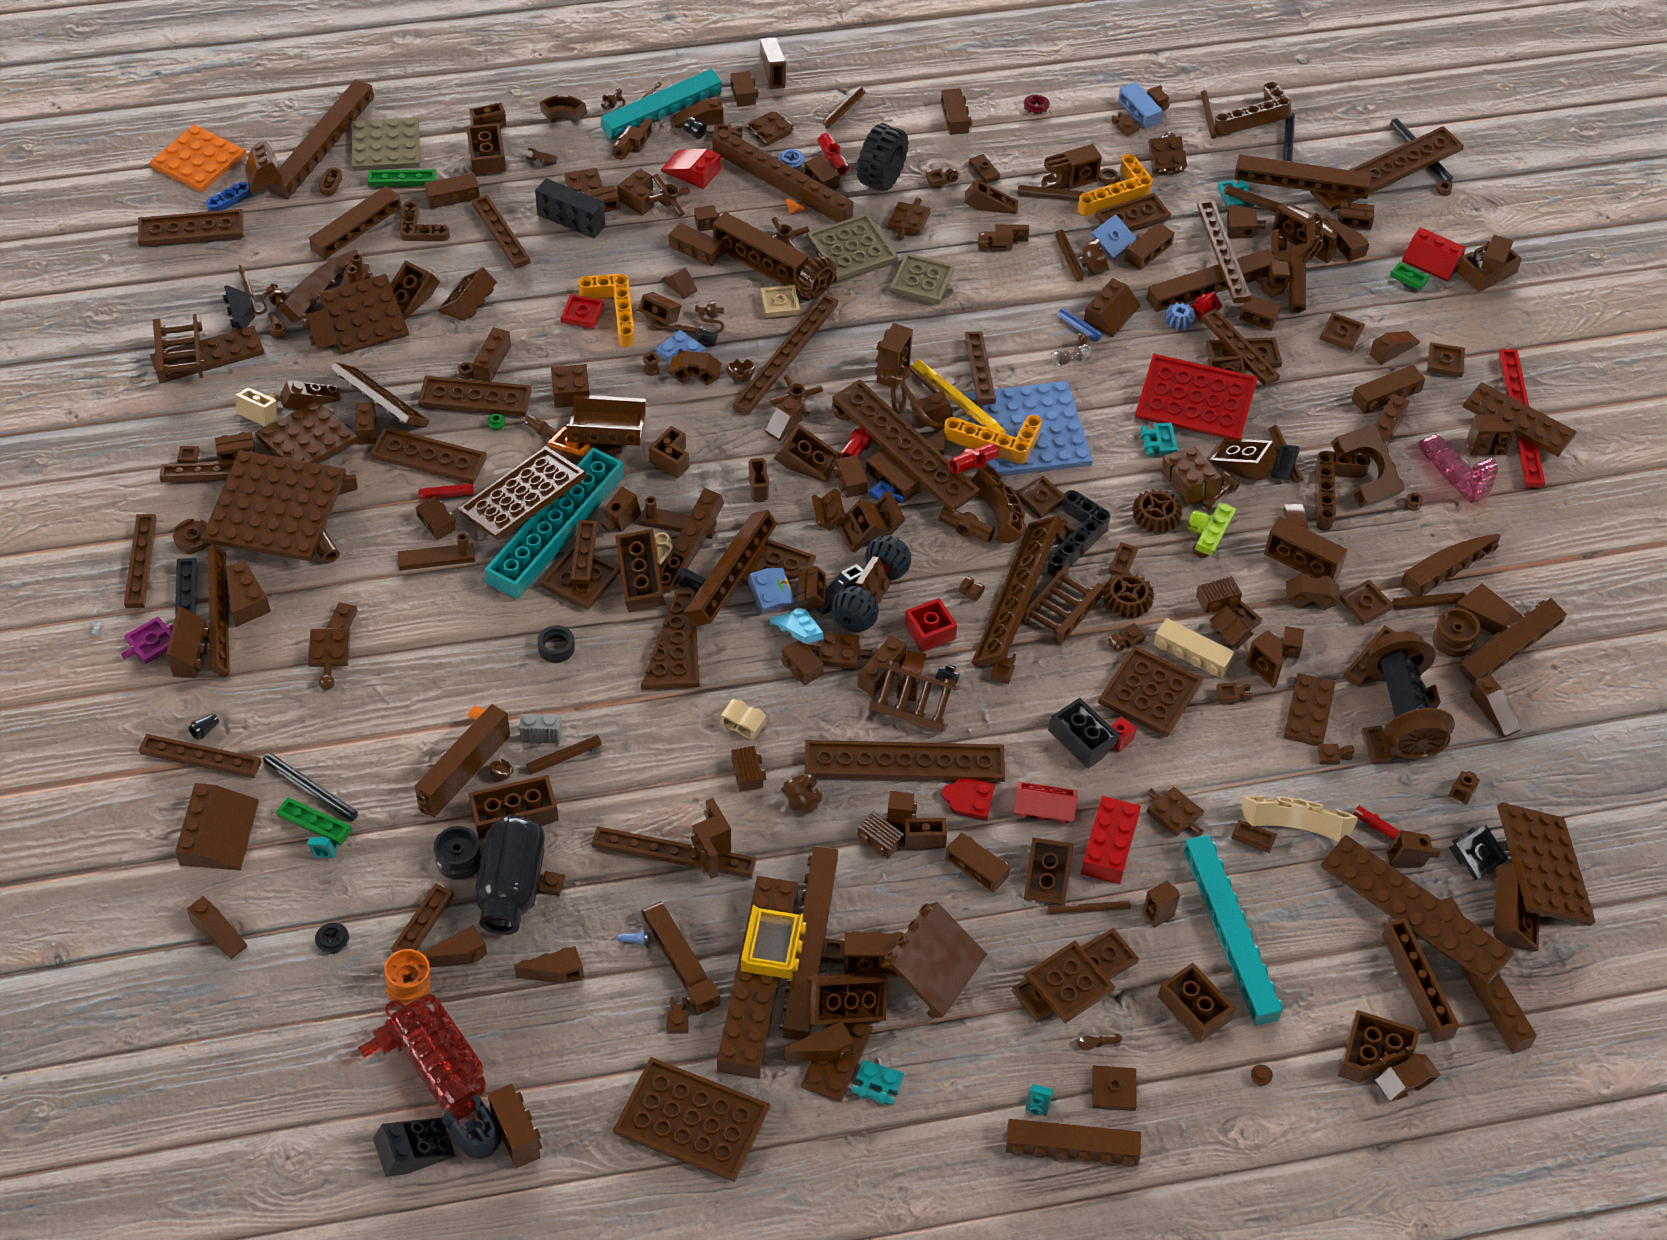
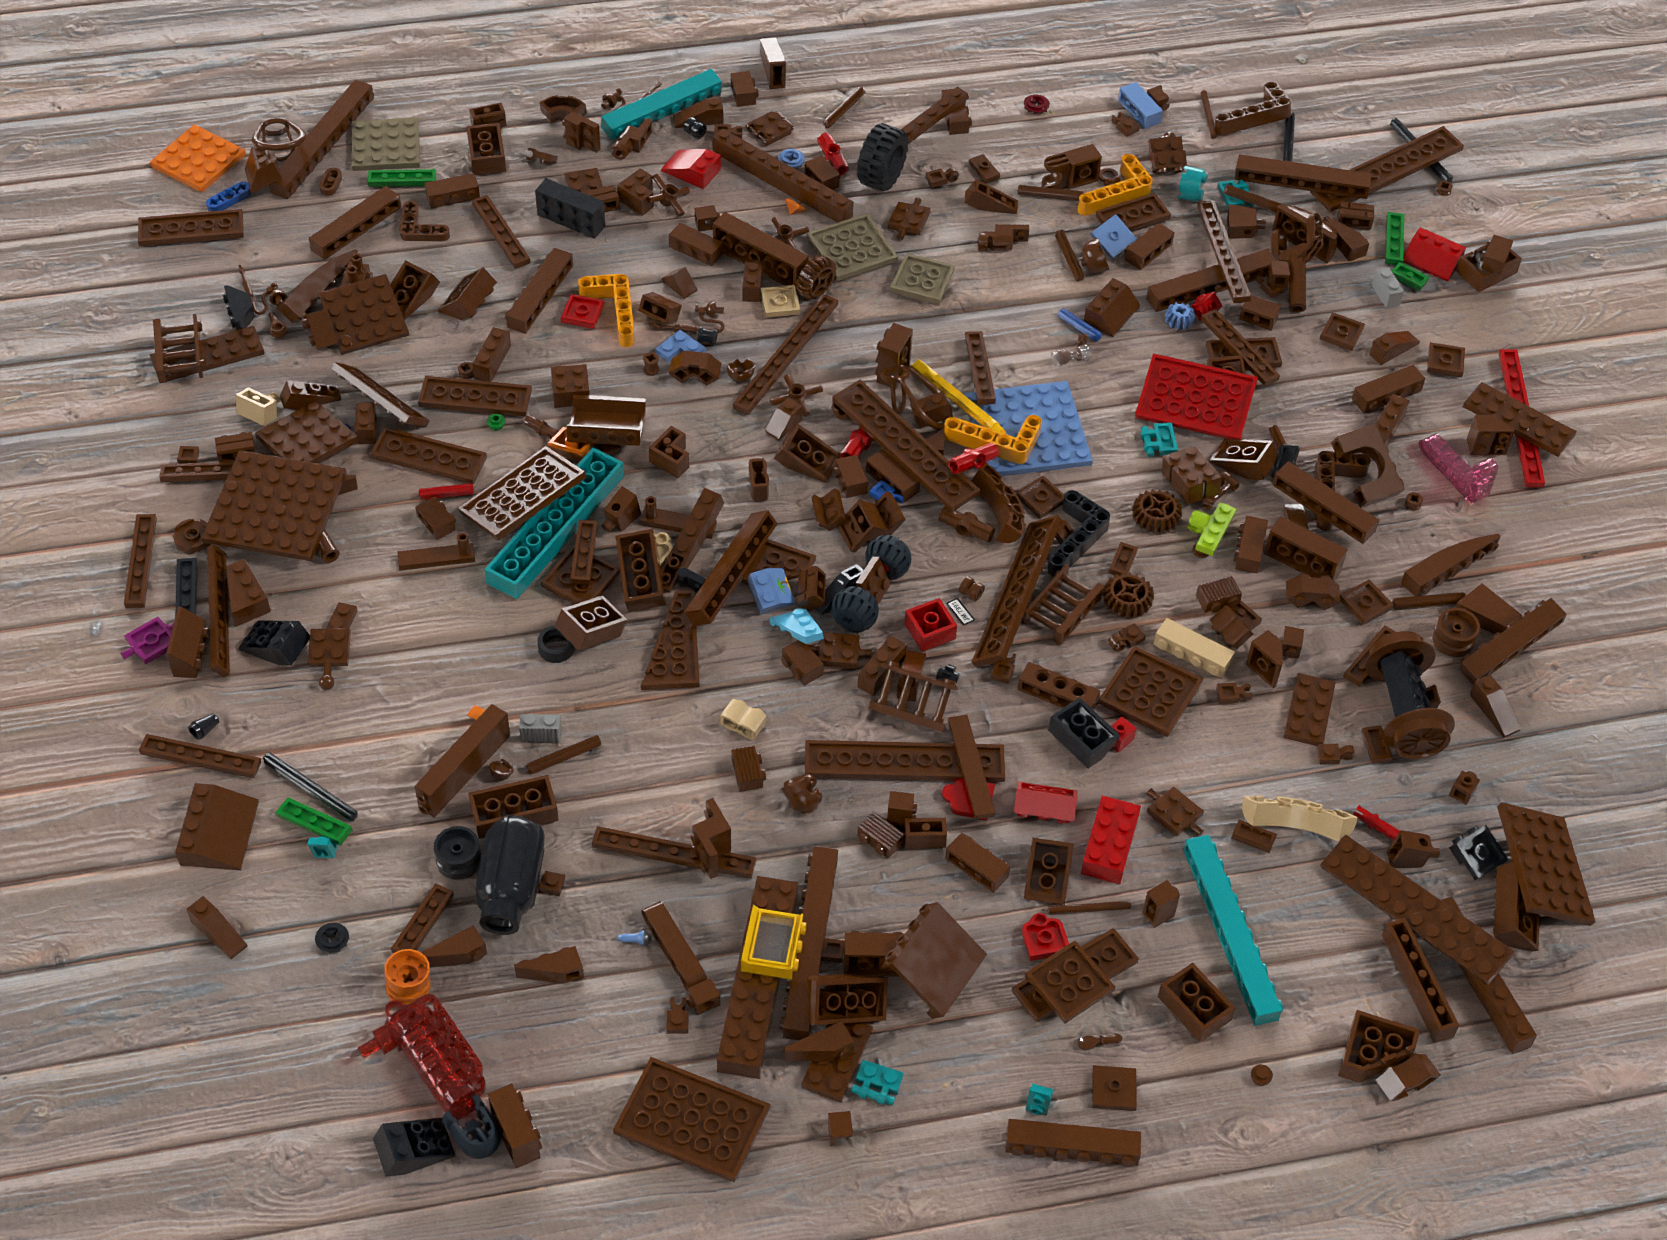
none -> black slope [238,620,310,665]
none -> reddish brown animal [252,118,306,161]
none -> reddish brown brick [505,248,573,334]
none -> reddish brown brick [555,596,628,651]
none -> reddish brown plate [562,111,601,153]
none -> reddish brown brick [742,262,762,302]
none -> reddish brown panel [828,1111,853,1146]
none -> reddish brown plate [901,86,969,144]
none -> sticker [946,598,975,626]
none -> reddish brown tile [948,715,995,820]
none -> reddish brown brick [1018,662,1100,710]
none -> red plate [1022,913,1069,961]
none -> teal brick [1178,165,1208,202]
none -> reddish brown brick [1233,515,1268,573]
none -> reddish brown brick [1272,461,1379,544]
none -> light grey brick [1371,268,1404,309]
none -> green plate [1385,212,1404,265]

